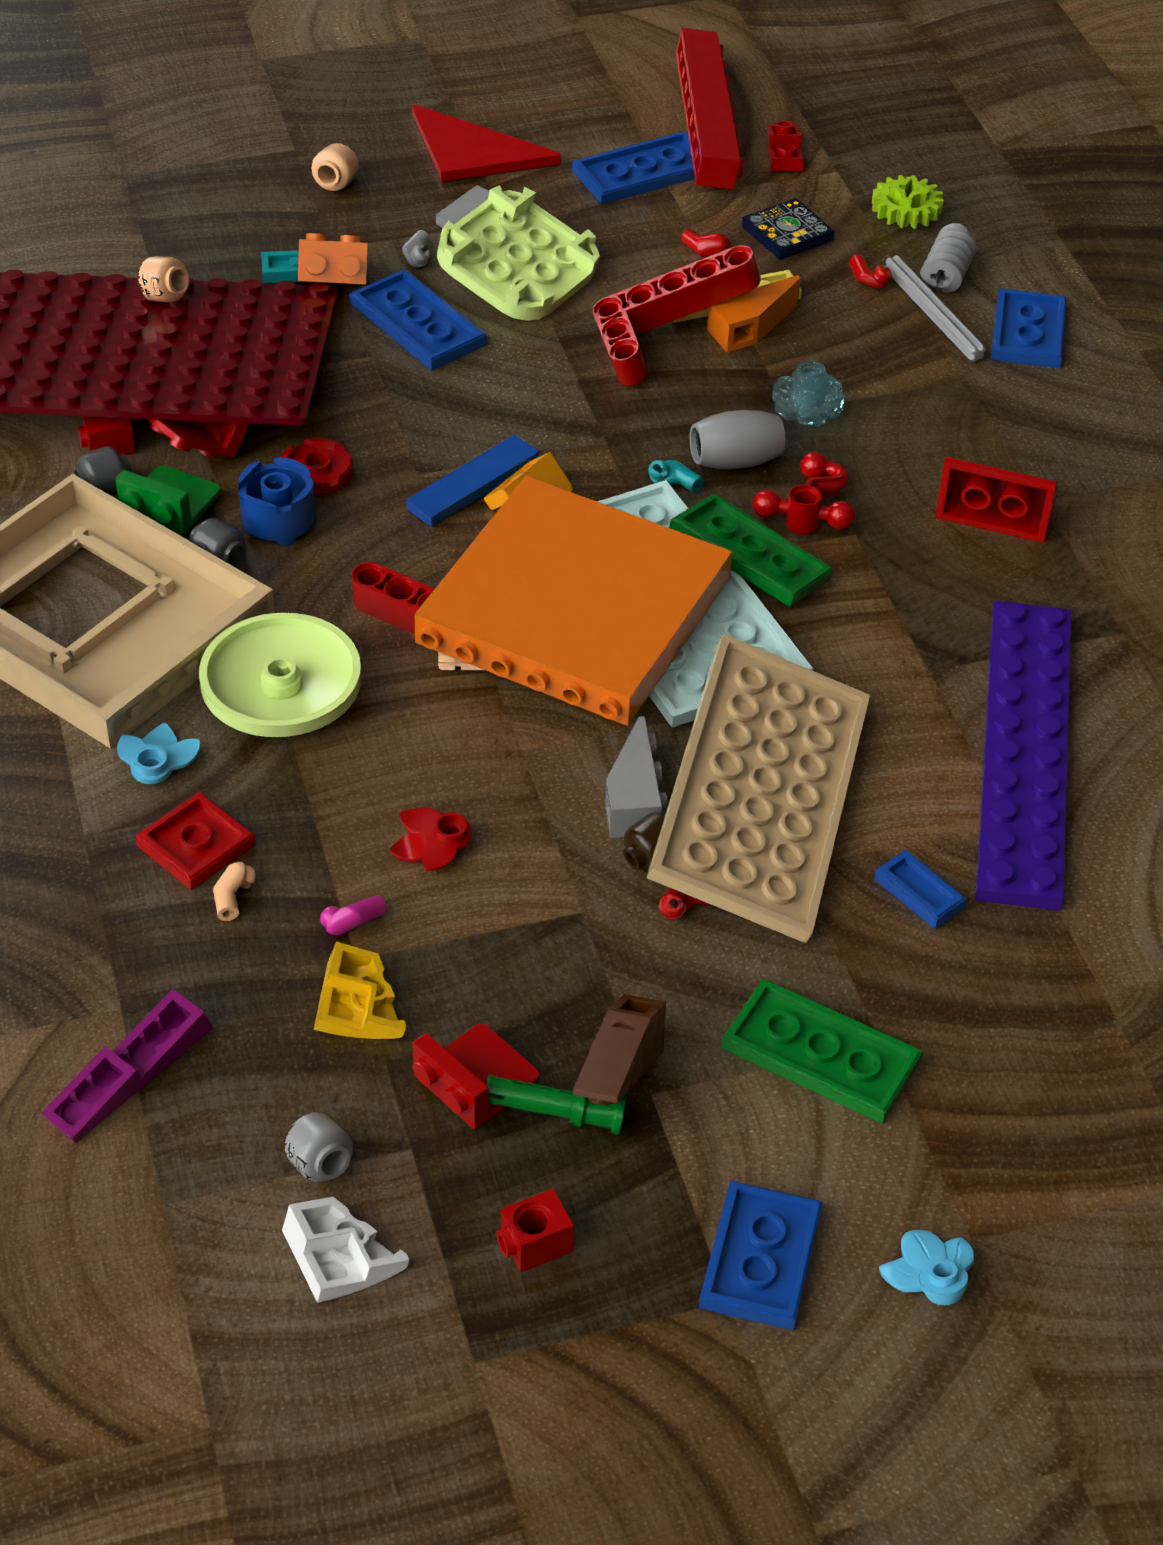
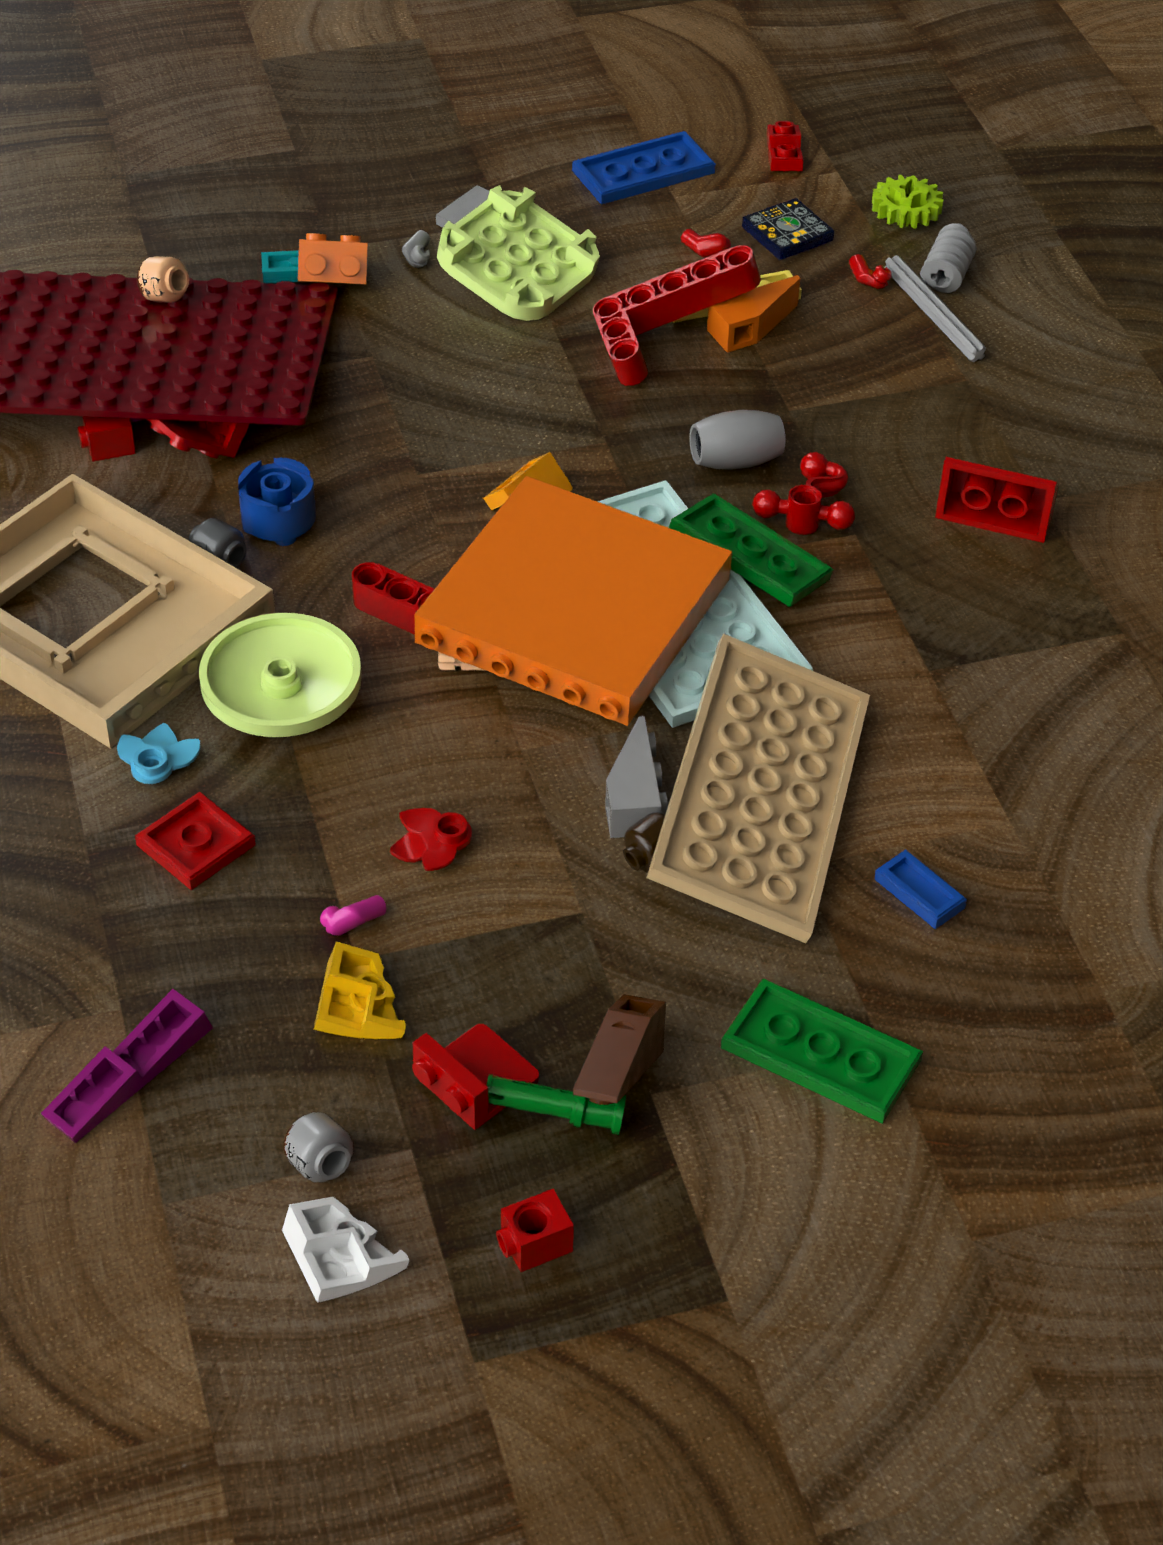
dark grey head [73,446,132,495] -> none
green bracket [115,465,221,535] -> none
light nougat arm [213,862,256,921] -> none
red tile [281,438,353,495] -> none
light nougat head [311,143,359,191] -> none
blue tile [349,269,487,371] -> none
blue tile [406,434,539,527] -> none
red tile [412,105,561,182] -> none
teal arm [648,460,704,493] -> none
red arm [659,888,711,919] -> none
red brick [676,27,744,189] -> none
blue tile [698,1181,823,1331] -> none
clear light blue plant [772,360,845,426] -> none
medium azure plate [879,1230,974,1305] -> none
dark purple plate [975,601,1071,911] -> none
blue tile [990,288,1067,368] -> none

